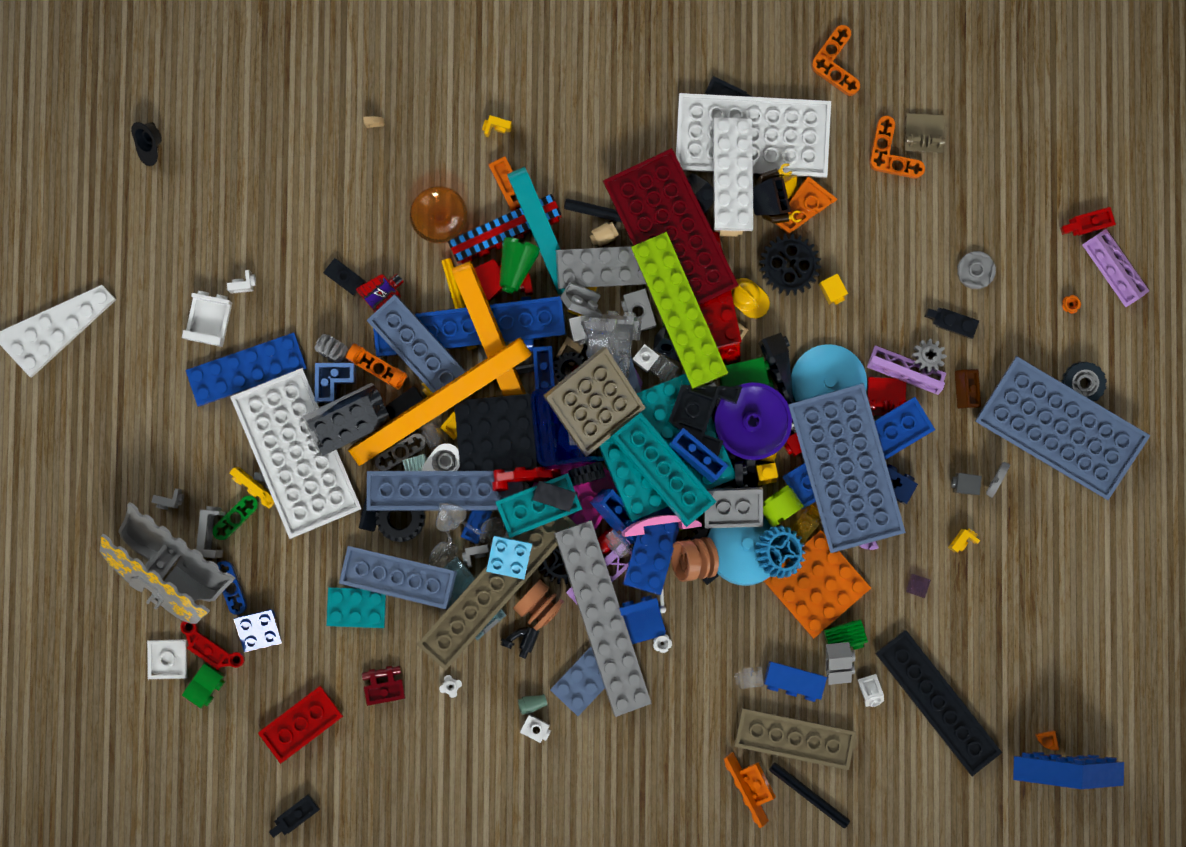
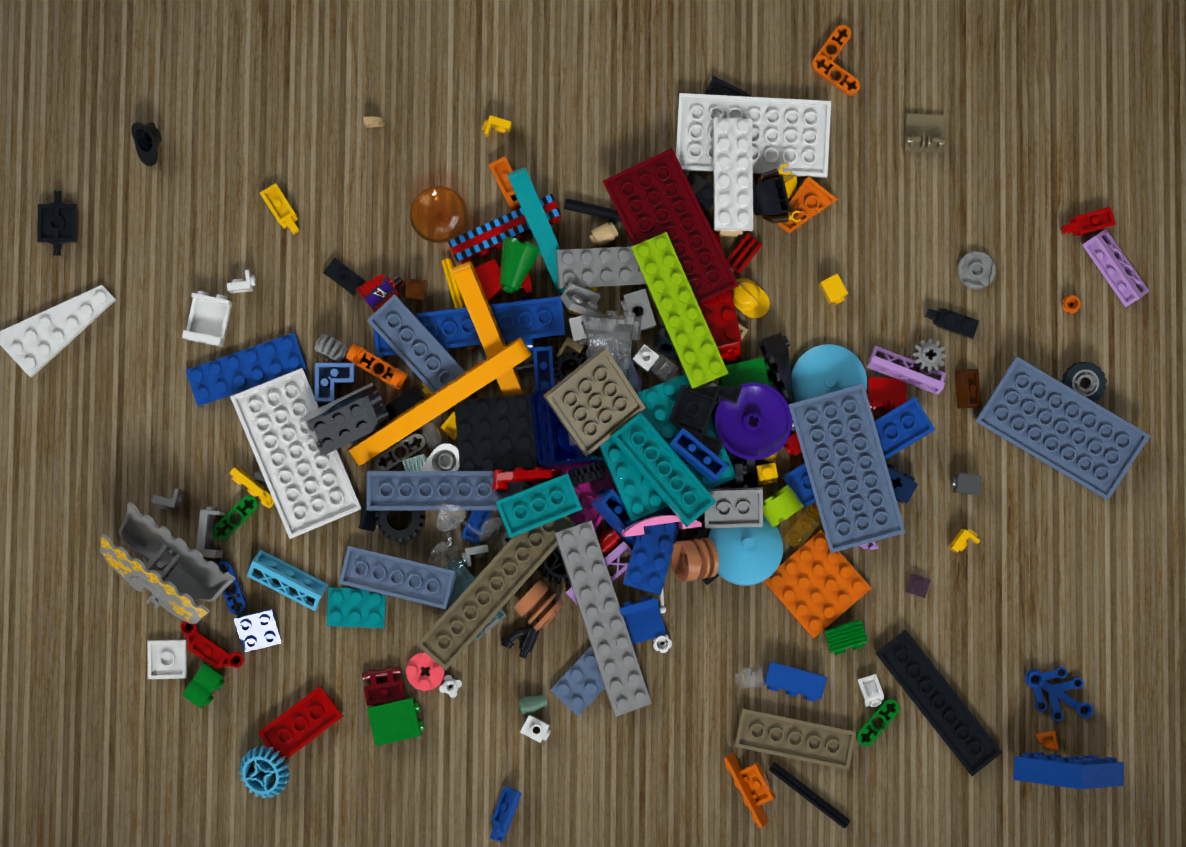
black hinge [269,794,320,838] -> none
medium azure hinge [486,535,532,579] -> none
black slope [533,481,576,512] -> none
clear brick [605,529,632,558] -> none
dark azure gear [754,526,806,578] -> none
black gear [759,234,821,296] -> none
light grey piece [825,642,855,685] -> none
orange beam [870,116,925,179] -> none
light grey tile [986,462,1010,498] -> none
none -> black plate [37,191,78,256]
none -> medium azure gear [238,745,291,798]
none -> medium azure fence [247,549,329,611]
none -> yellow hinge [260,183,300,235]
none -> green panel [367,697,425,746]
none -> reddish brown brick [405,278,428,302]
none -> coral plate [406,652,445,691]
none -> blue hinge [490,786,522,842]
none -> red tile [727,233,763,275]
none -> green beam [856,699,900,746]
none -> blue plant [1025,667,1093,722]

